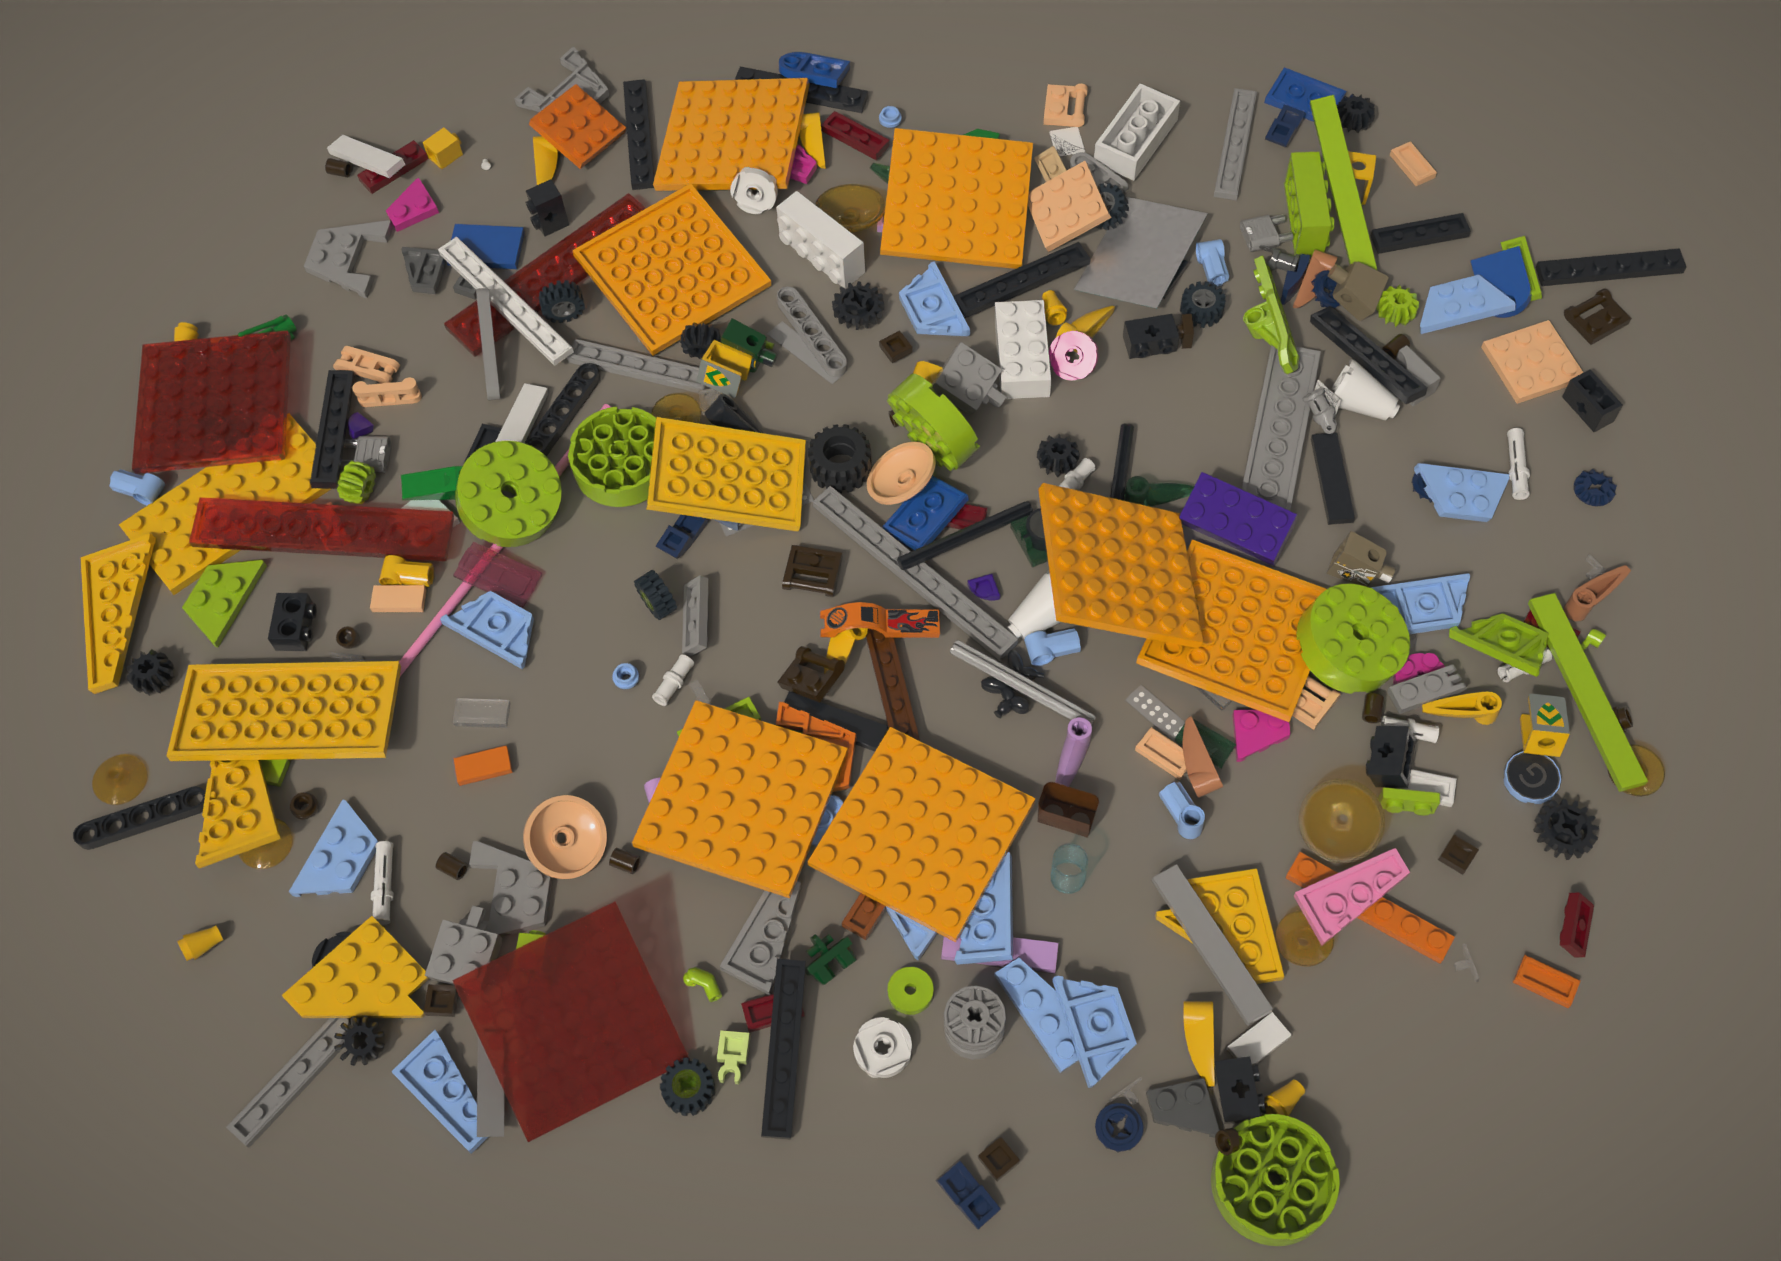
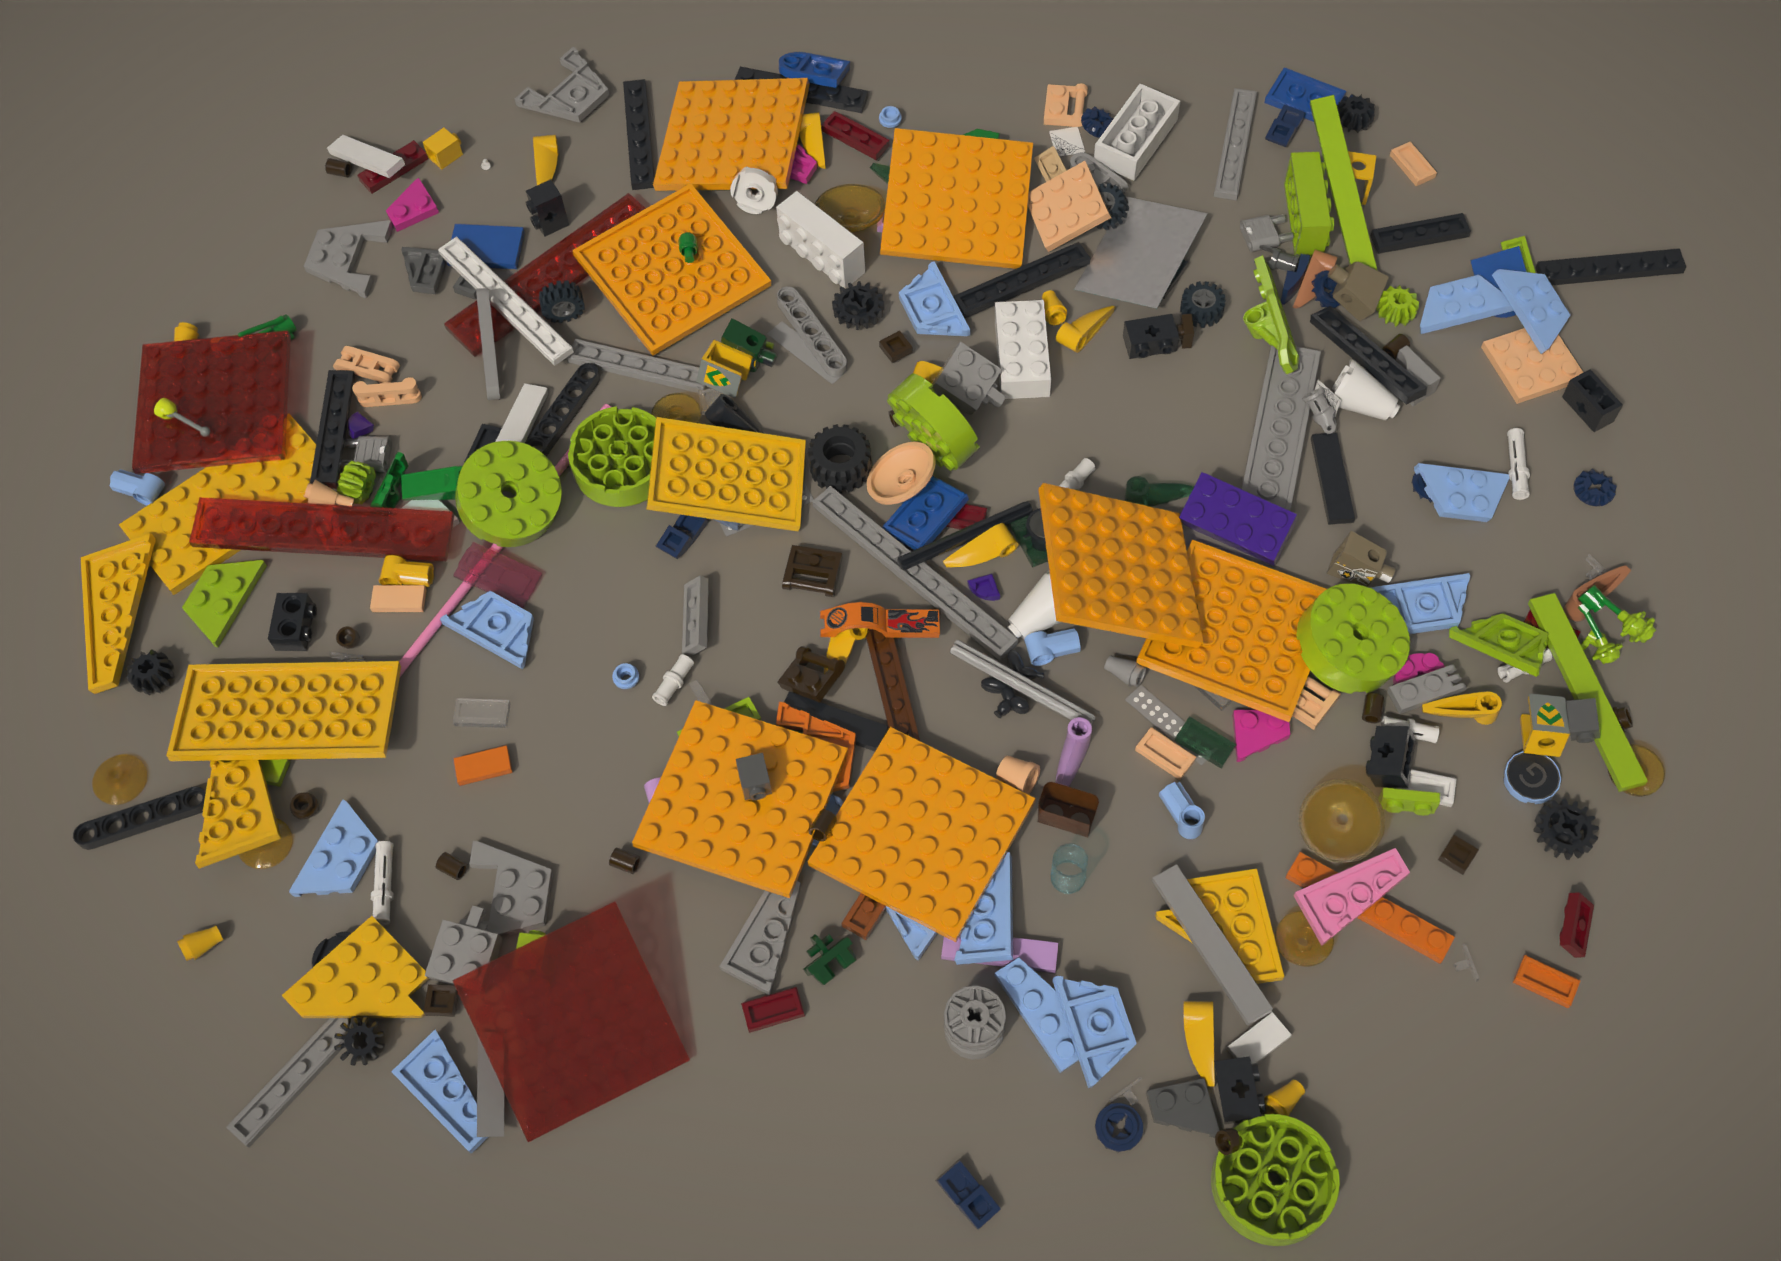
light nougat dish [523,795,607,879] -> none
orange plate [529,84,626,169] -> none
black wheel [634,570,677,620] -> none
black wheel [660,1058,715,1116] -> none
black gear [680,322,721,359] -> none
lime arm [683,967,722,1002] -> none
yellowish green plate [717,1030,750,1085] -> none
black plate [761,958,806,1140] -> none
white plate [853,1017,912,1078] -> none
lime piece [887,967,934,1015] -> none
dark brown plate [978,1137,1020,1182] -> none
black gear [1037,434,1080,477] -> none
plate [1049,331,1099,380] -> none
black axle [1110,423,1134,501] -> none
nougat piece [1183,716,1224,798] -> none
light blue piece [1196,239,1229,286] -> none
dark brown plate [1564,288,1632,345] -> none
none -> hinge [154,398,211,437]
none -> light nougat cone [304,479,354,508]
none -> green slope [370,452,409,518]
none -> green cylinder [678,232,698,263]
none -> dark grey brick [735,753,772,800]
none -> dark brown hinge [808,810,837,841]
none -> yellow piece [943,523,1019,567]
none -> light nougat piece [996,755,1040,795]
none -> dark blue gear [1081,106,1114,138]
none -> light grey cone [1104,655,1146,687]
none -> light blue wing [1492,269,1570,354]
none -> dark grey brick [1566,698,1600,743]
none -> lime plant [1578,585,1656,664]

